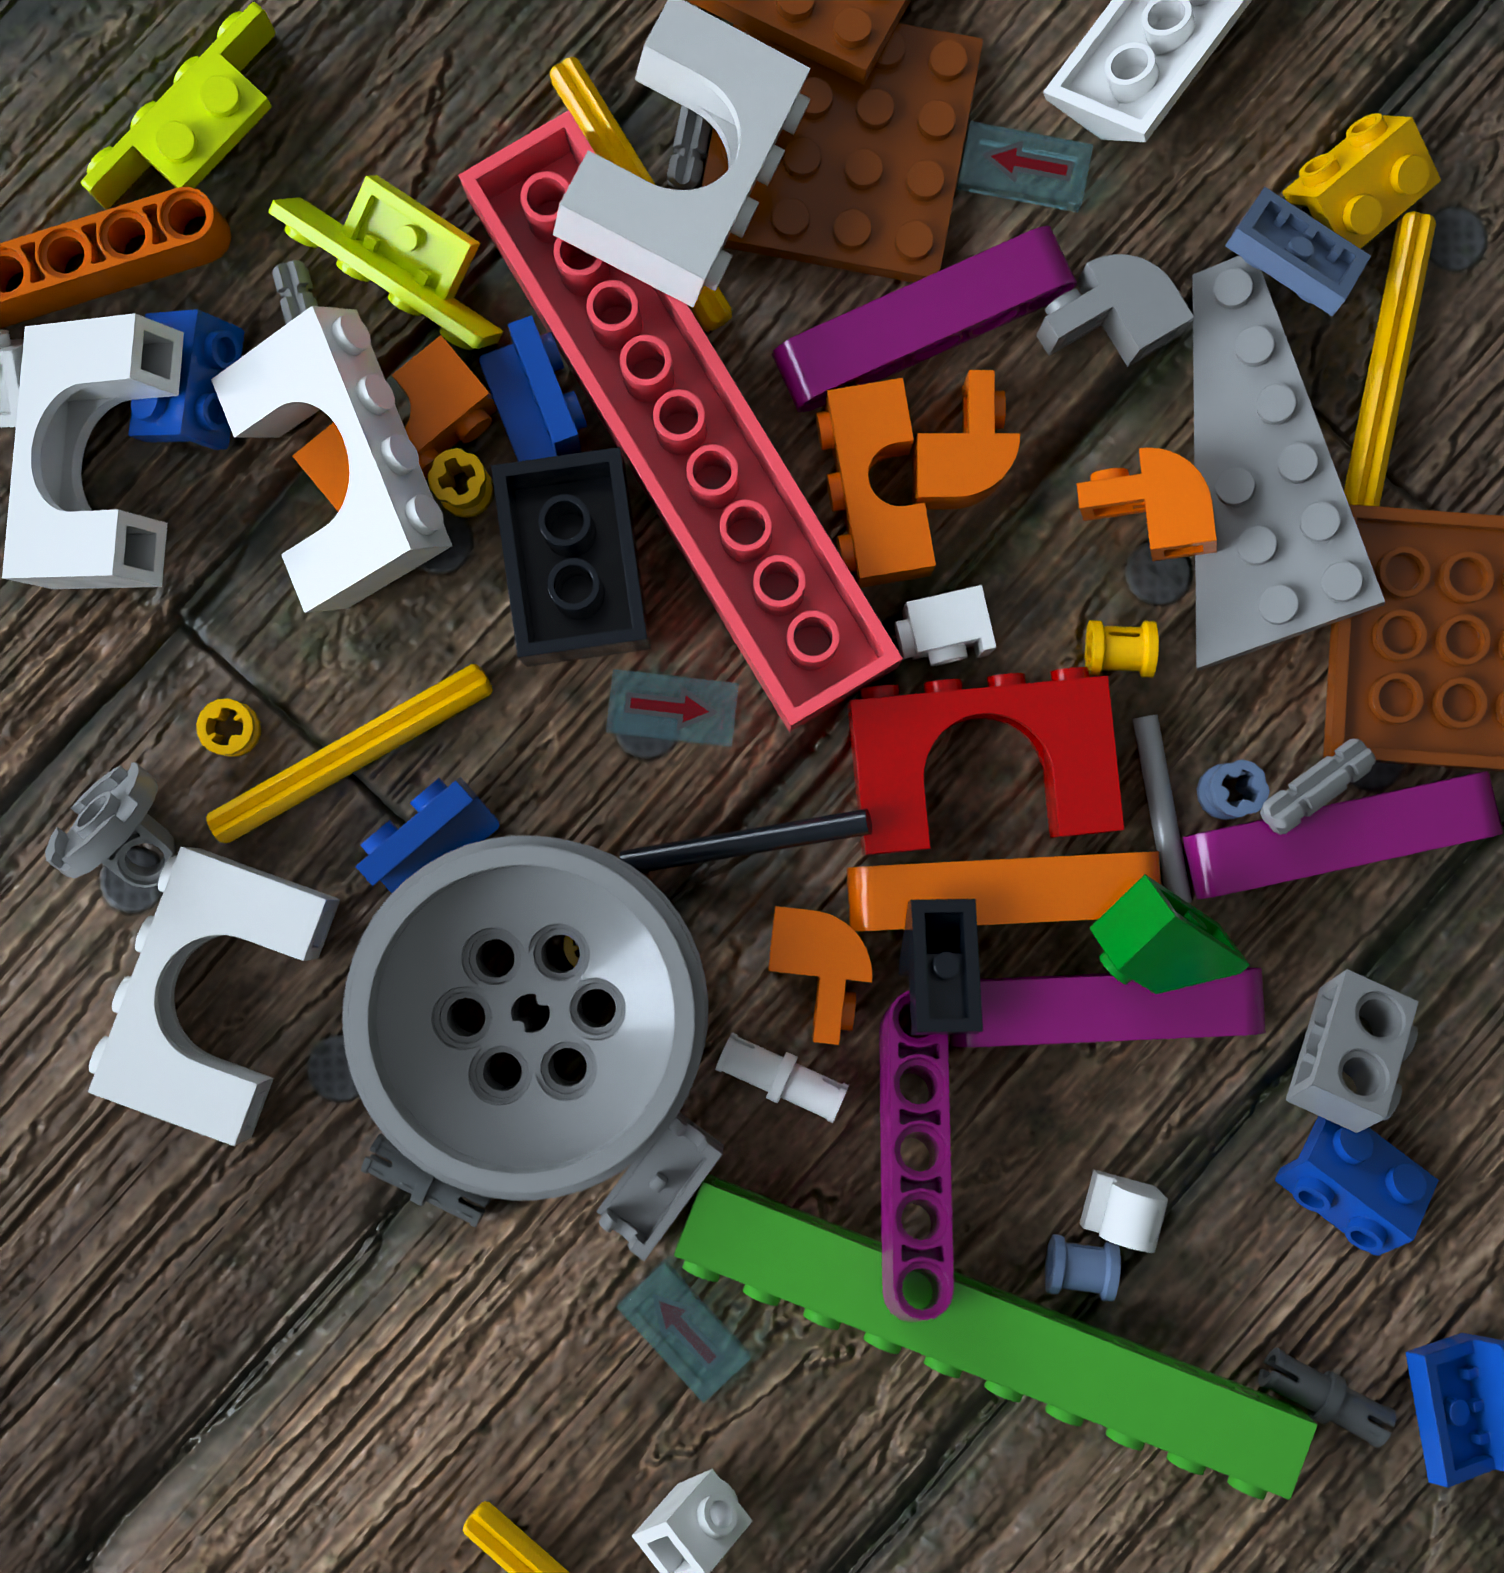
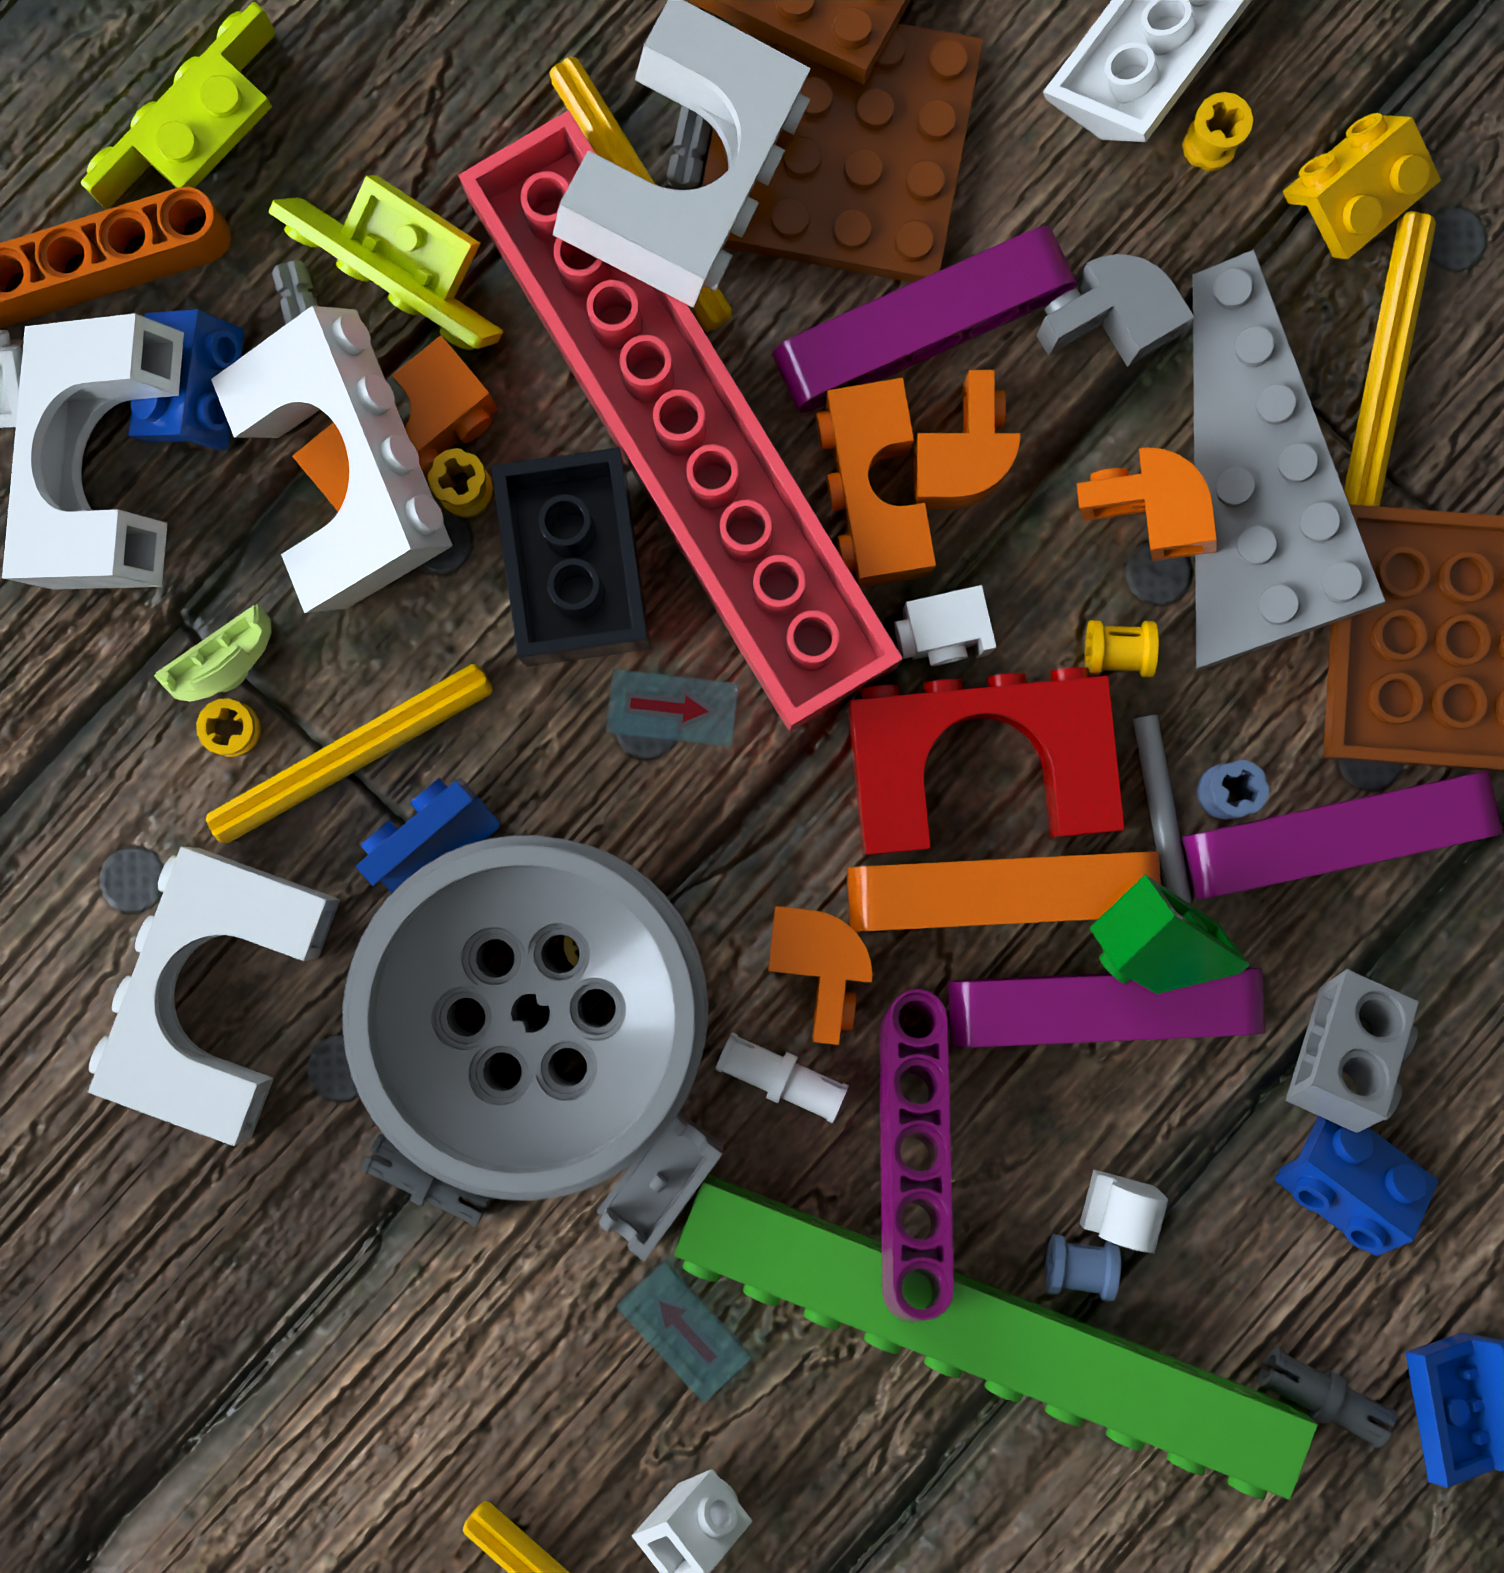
light grey tile [45,762,176,888] -> none
blue bracket [479,315,587,462] -> none
black bar [620,809,872,873] -> none
black slope [899,899,983,1035] -> none
clear light blue tile [957,121,1093,212] -> none
sand blue bracket [1225,187,1371,316] -> none
light grey axle [1260,739,1376,834] -> none
none -> yellowish green plate [154,604,272,702]
none -> yellow bush [1182,92,1253,172]

